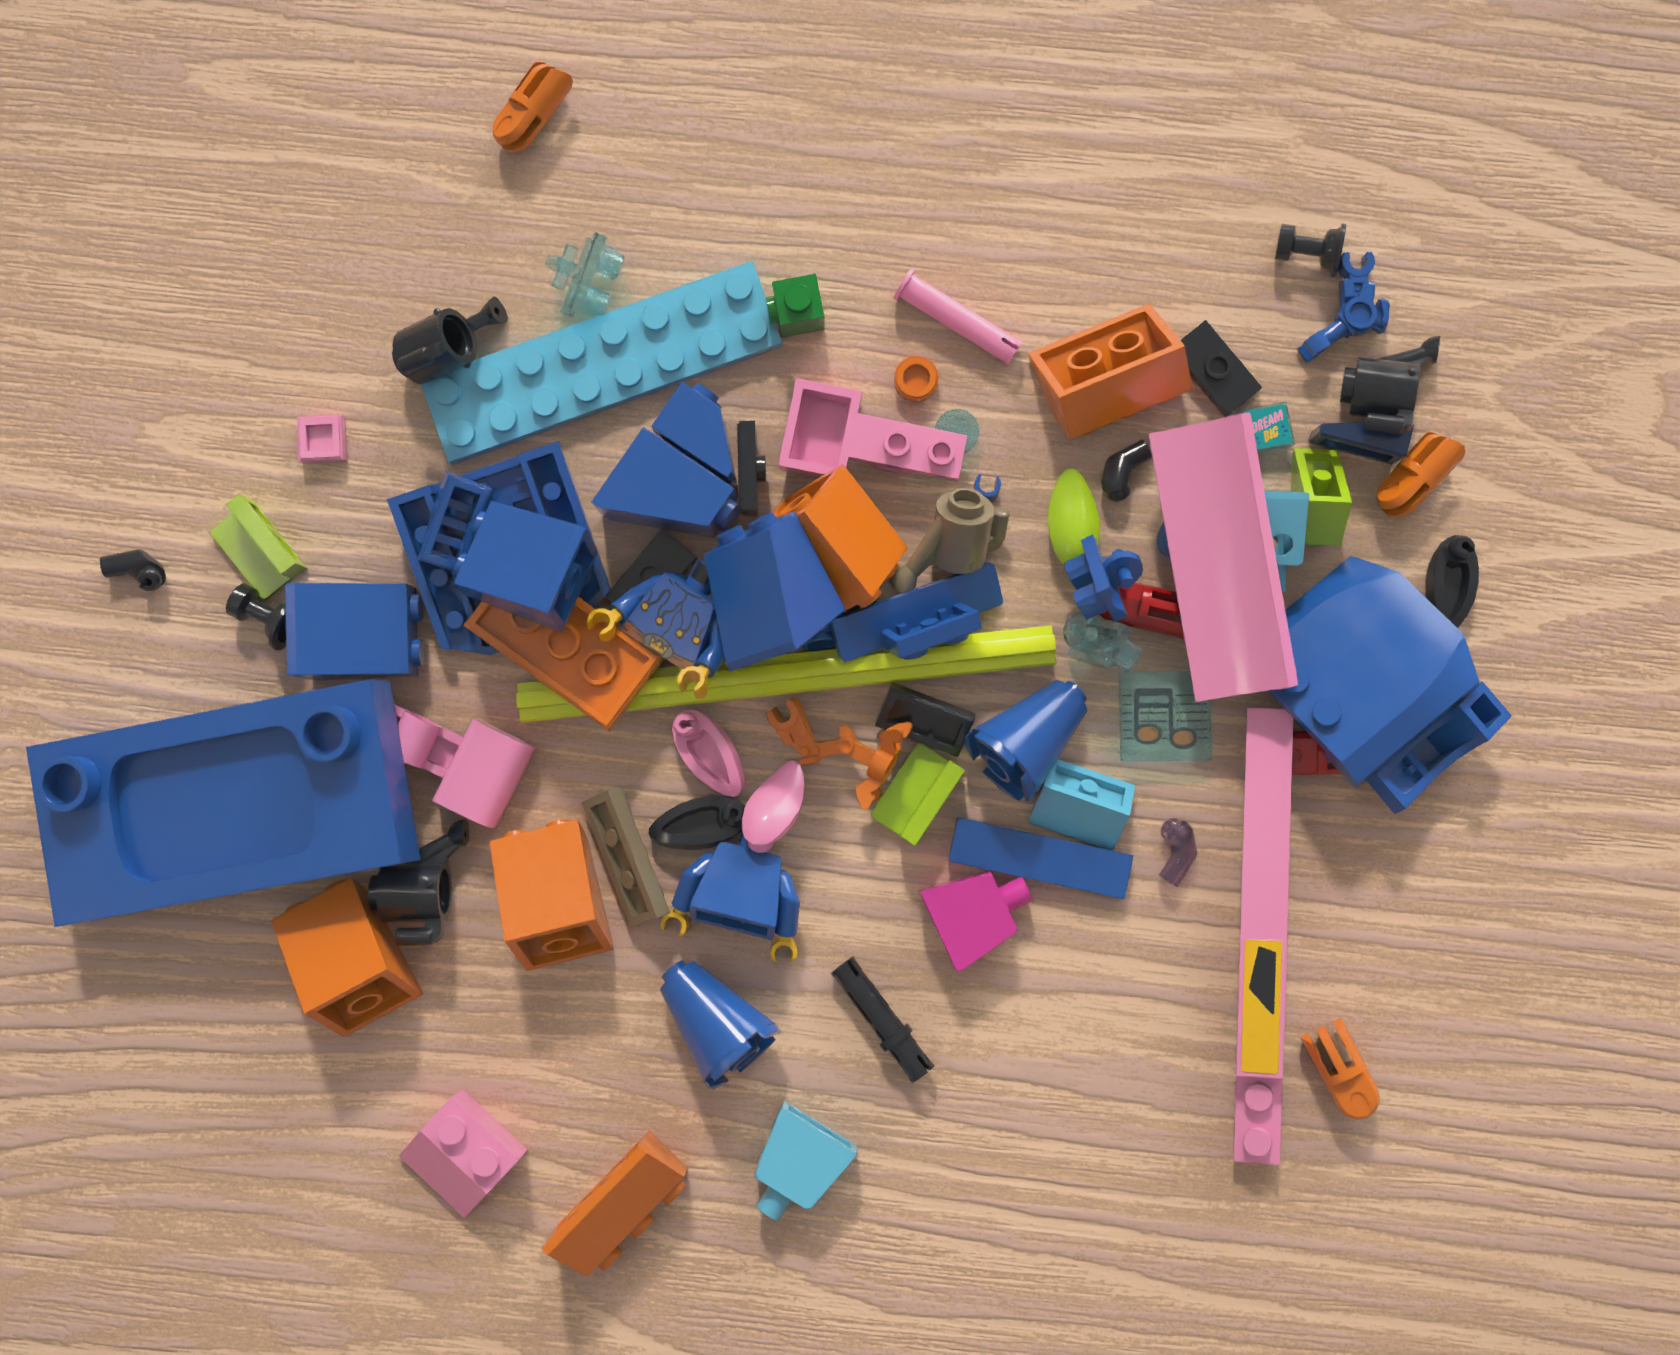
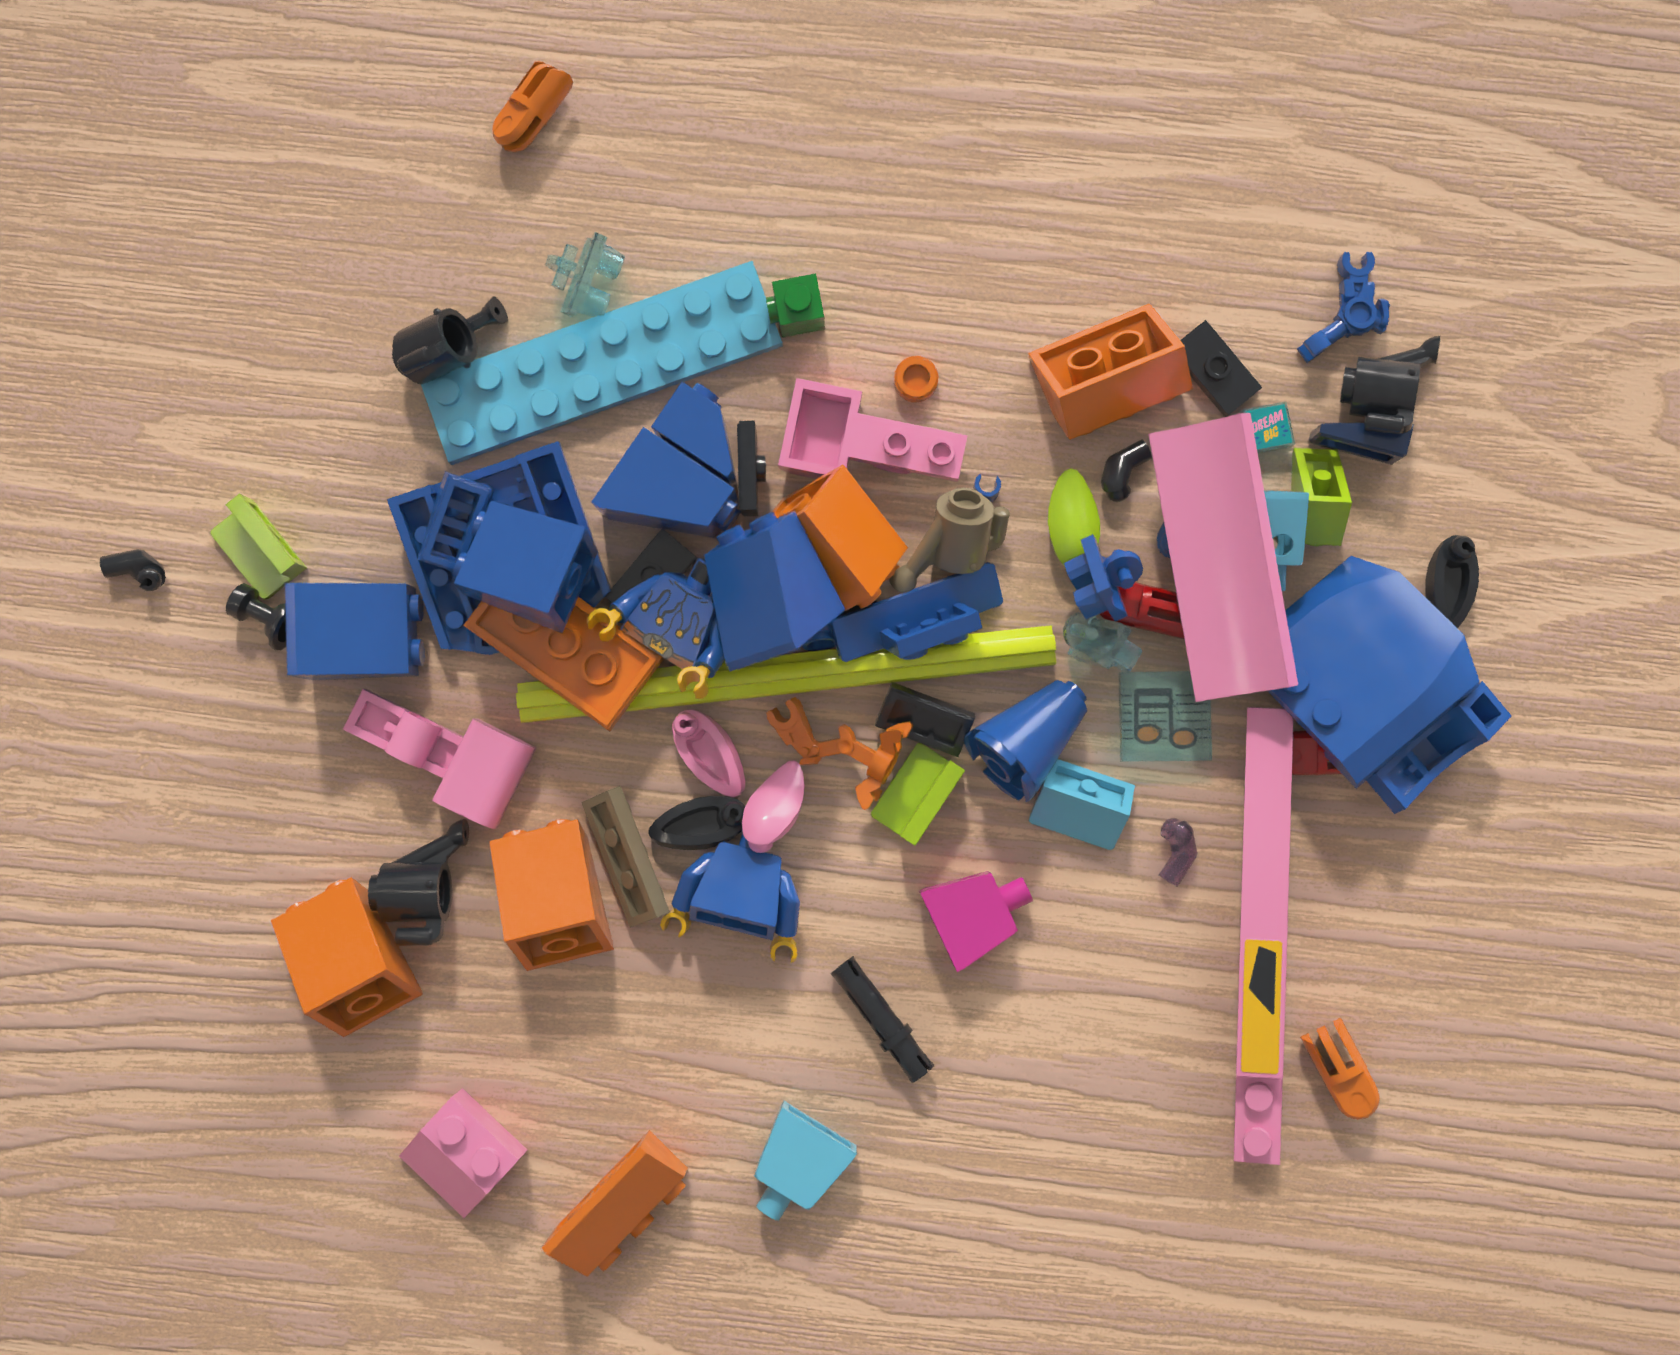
blue piece [26,679,421,927] -> none
bright pink tile [297,415,347,464] -> none
blue cone [660,960,781,1090] -> none
bright pink pin [893,268,1023,366] -> none
clear light blue tile [935,409,979,454] -> none
blue tile [948,817,1134,899] -> none
black piece [1275,223,1346,278] -> none
orange arm [1376,432,1466,518] -> none

